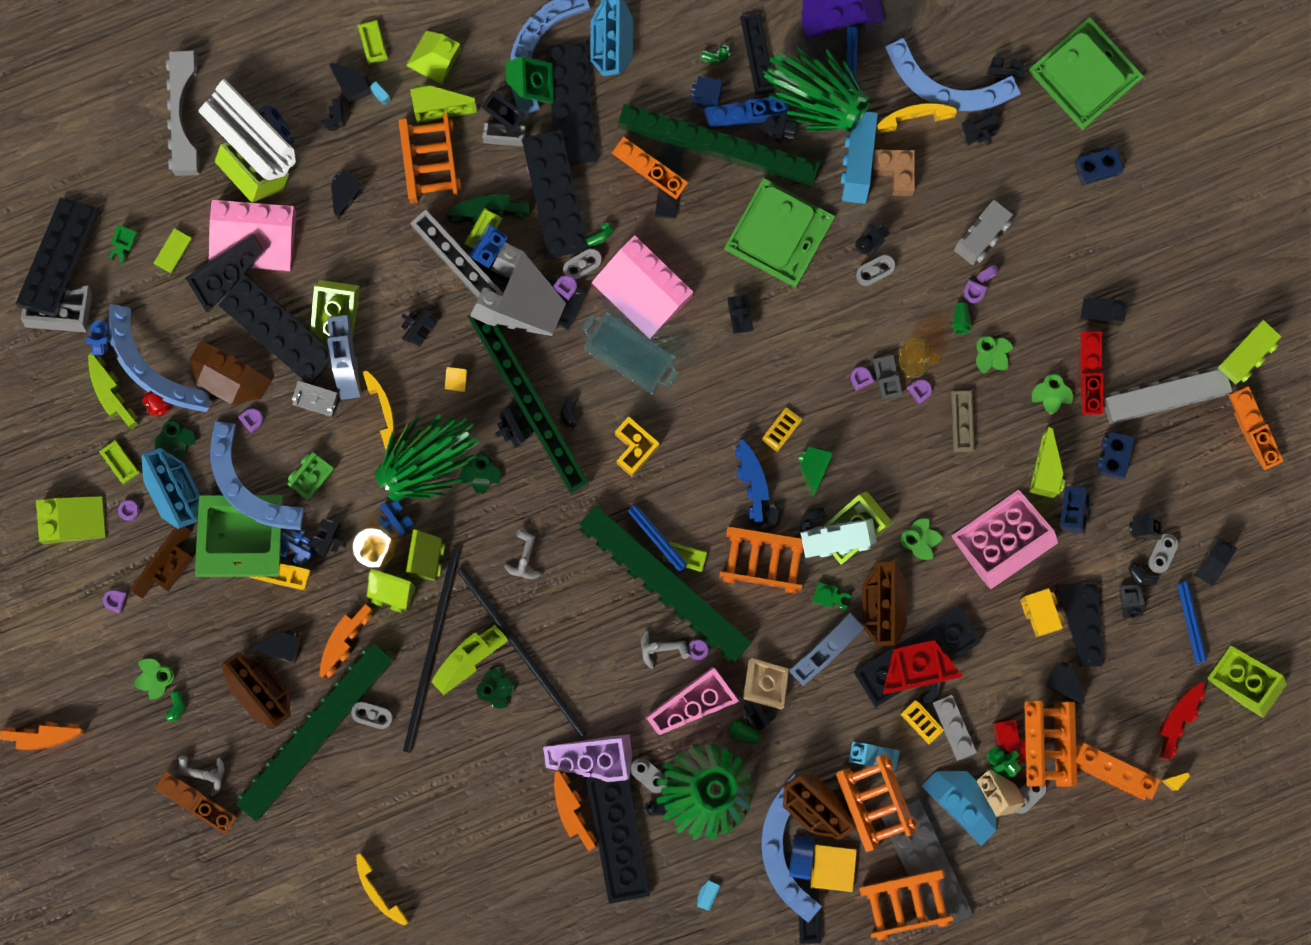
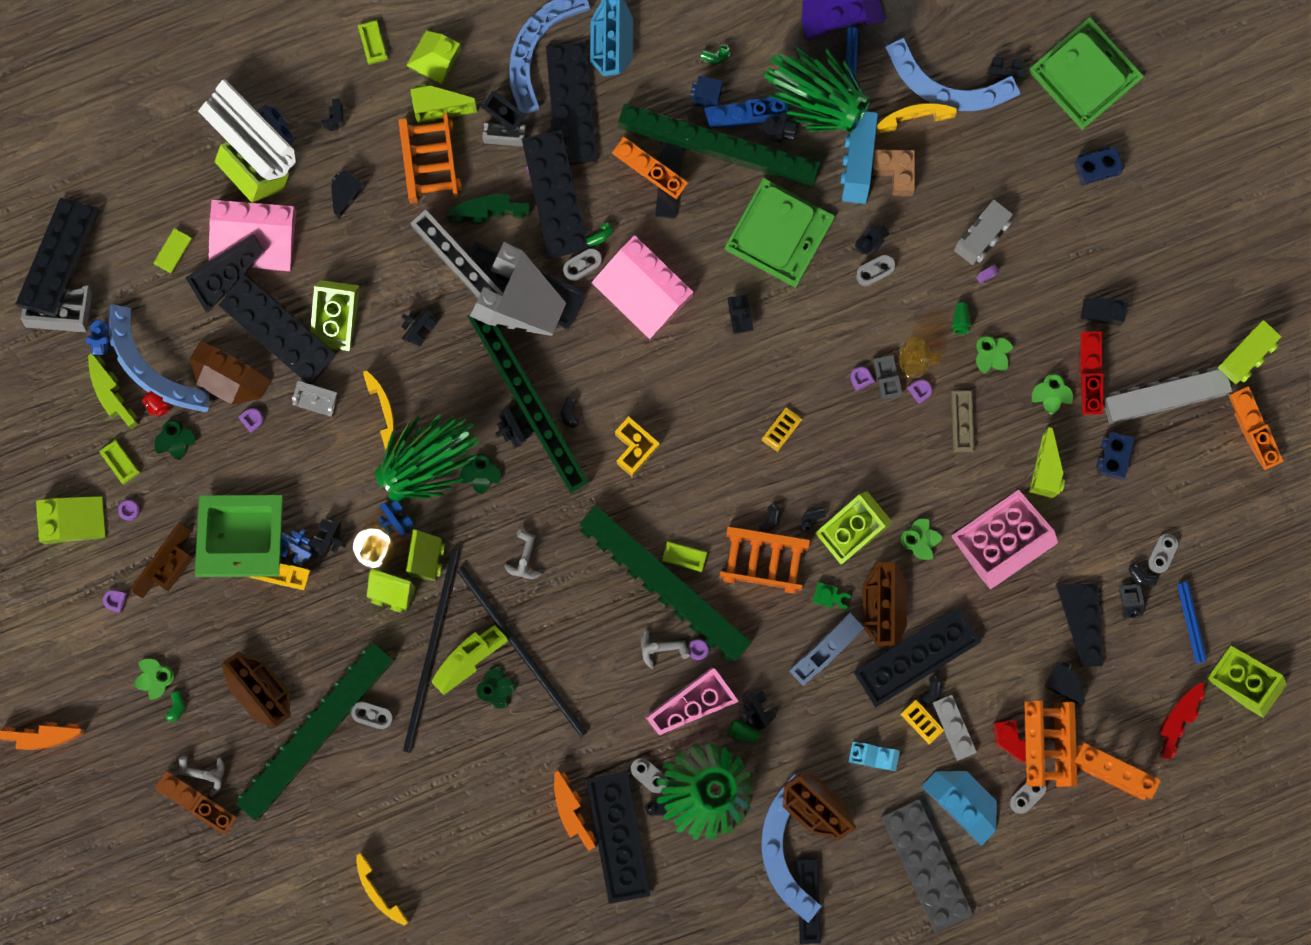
green plate [109,225,139,264] -> none
dark azure wedge [142,448,200,529] -> none
light grey arch [166,51,200,176] -> none
medium blue plate [210,421,304,530] -> none
black slope [253,630,303,664] -> none
bright green bracket [287,452,335,502] -> none
orange slope [319,604,373,679] -> none
sand blue slope [327,315,362,400] -> none
black slope [329,62,371,105] -> none
medium azure tile [370,81,391,106] -> none
yellow slope [445,367,468,392] -> none
lime tile [464,208,503,248] -> none
blue hips [468,223,508,268] -> none
green slope [506,57,554,104] -> none
lavender wedge [543,734,632,782] -> none
medium lavender tile [553,275,577,301] -> none
clear light blue container [581,312,679,395] -> none
blue axle [628,505,687,571] -> none
medium azure piece [697,880,720,911] -> none
blue slope [735,440,769,524] -> none
black tile [740,12,775,95] -> none
tan tile [744,658,789,709] -> none
blue slope [789,835,815,880] -> none
green slope [798,447,833,497] -> none
light aqua wedge [801,518,877,558] -> none
yellow tile [810,845,857,892] -> none
orange fence [835,754,917,852] -> none
orange fence [859,868,955,940] -> none
red wing [883,640,963,695] -> none
black hips [962,110,1000,145] -> none
medium lavender tile [963,279,987,304] -> none
tan slope [977,770,1026,817] -> none
green hips [986,747,1022,779] -> none
yellow brick [1020,589,1064,638] -> none
dark blue brick [1060,486,1091,534] -> none
black slope [1129,514,1162,540] -> none
yellow slope [1162,773,1190,791] -> none
black slope [1194,537,1237,586] -> none

